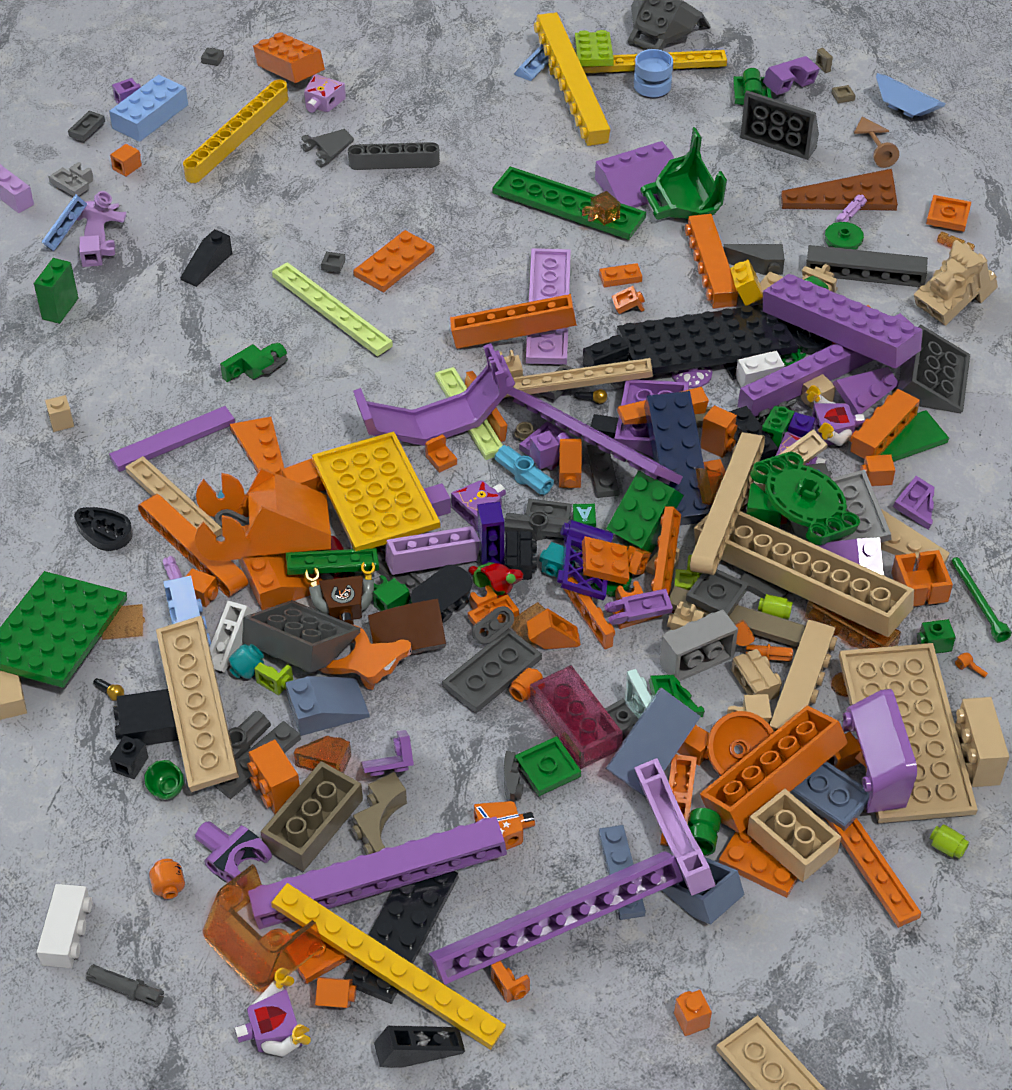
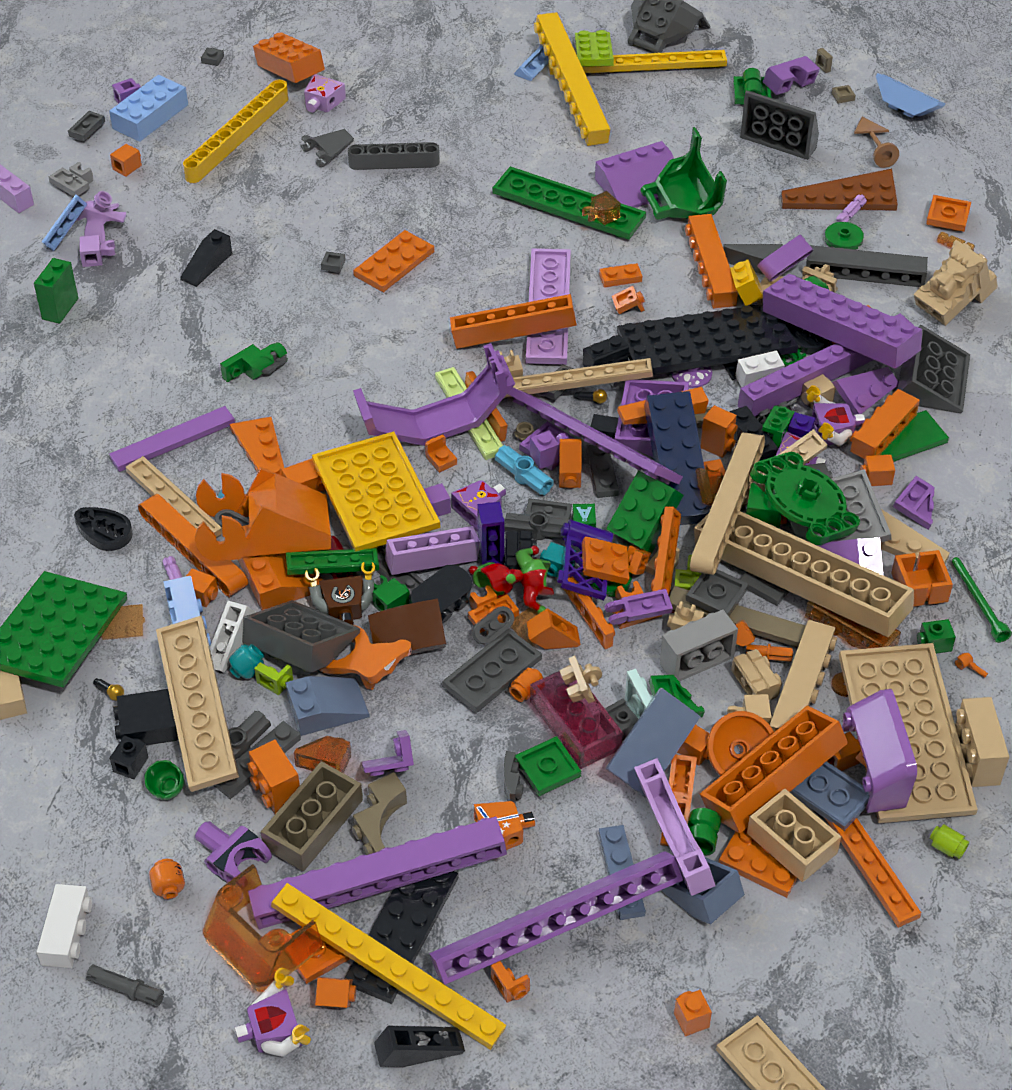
tan brick [45,395,74,432] -> none
yellowish green plate [272,262,393,356] -> none
light blue wheel [634,49,673,97] -> none
lime brick [758,594,793,620] -> none
none -> piece [516,546,554,614]
none -> tan hips [559,655,602,704]
none -> medium lavender beam [757,234,813,282]

